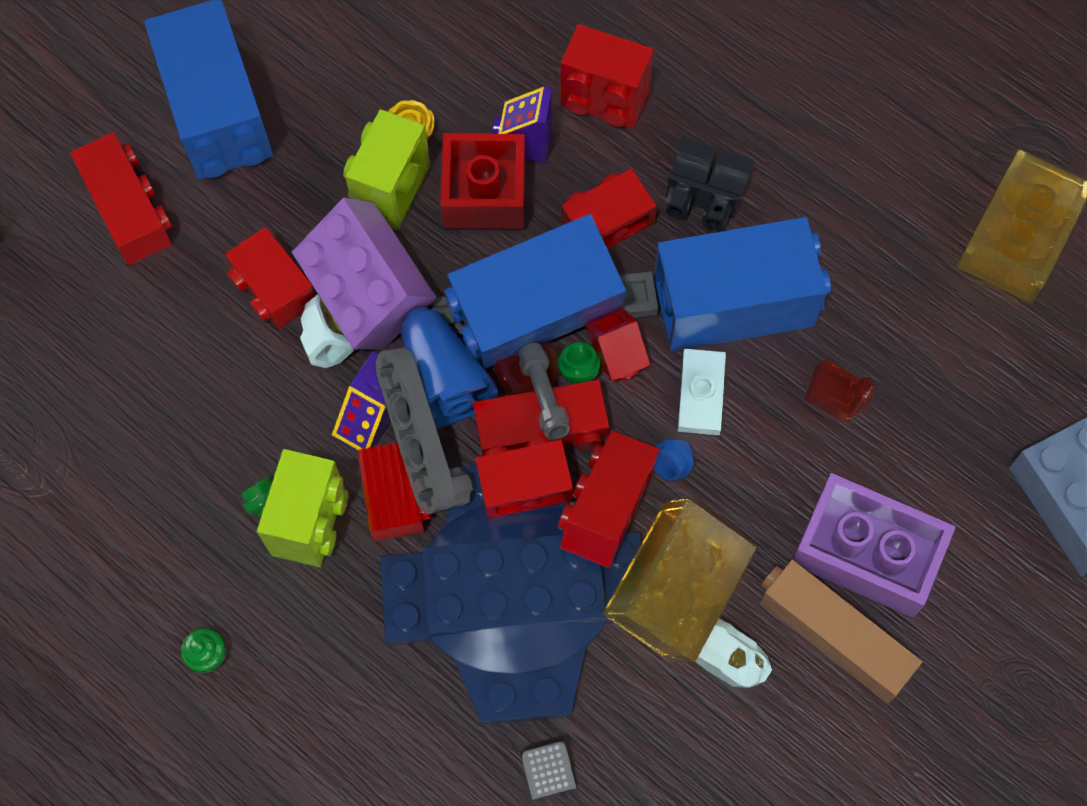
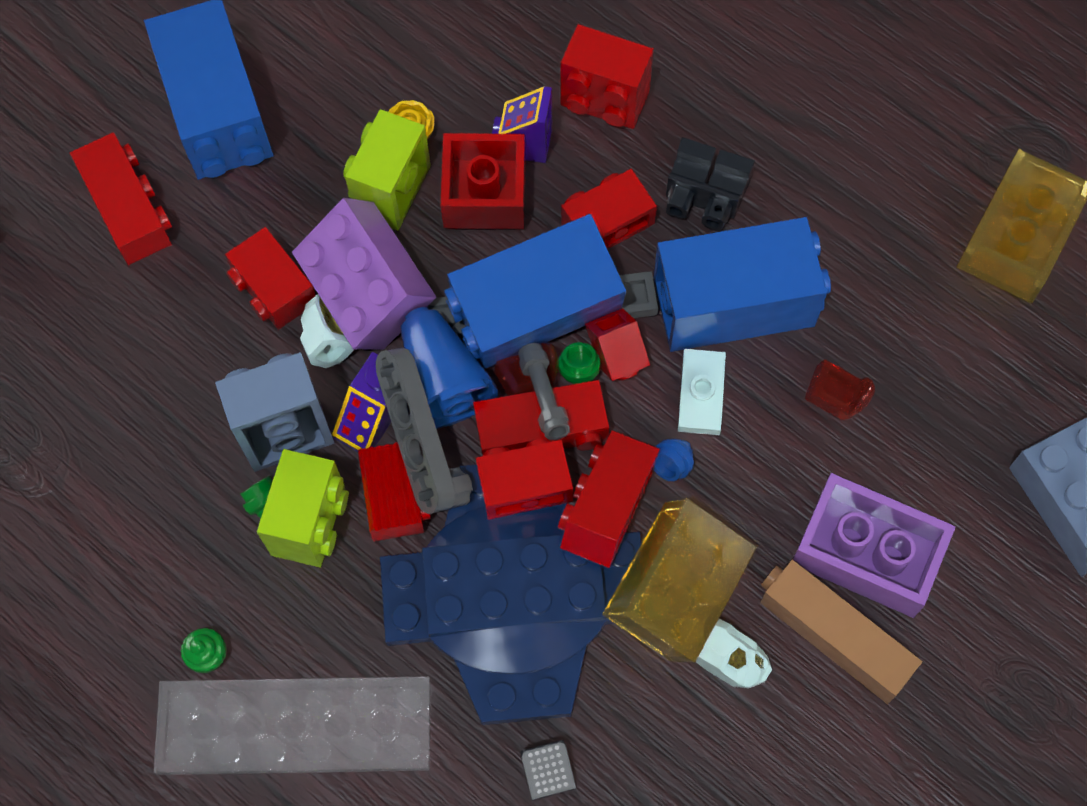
none -> clear plate [153,677,431,775]
none -> sand blue brick [215,352,335,472]

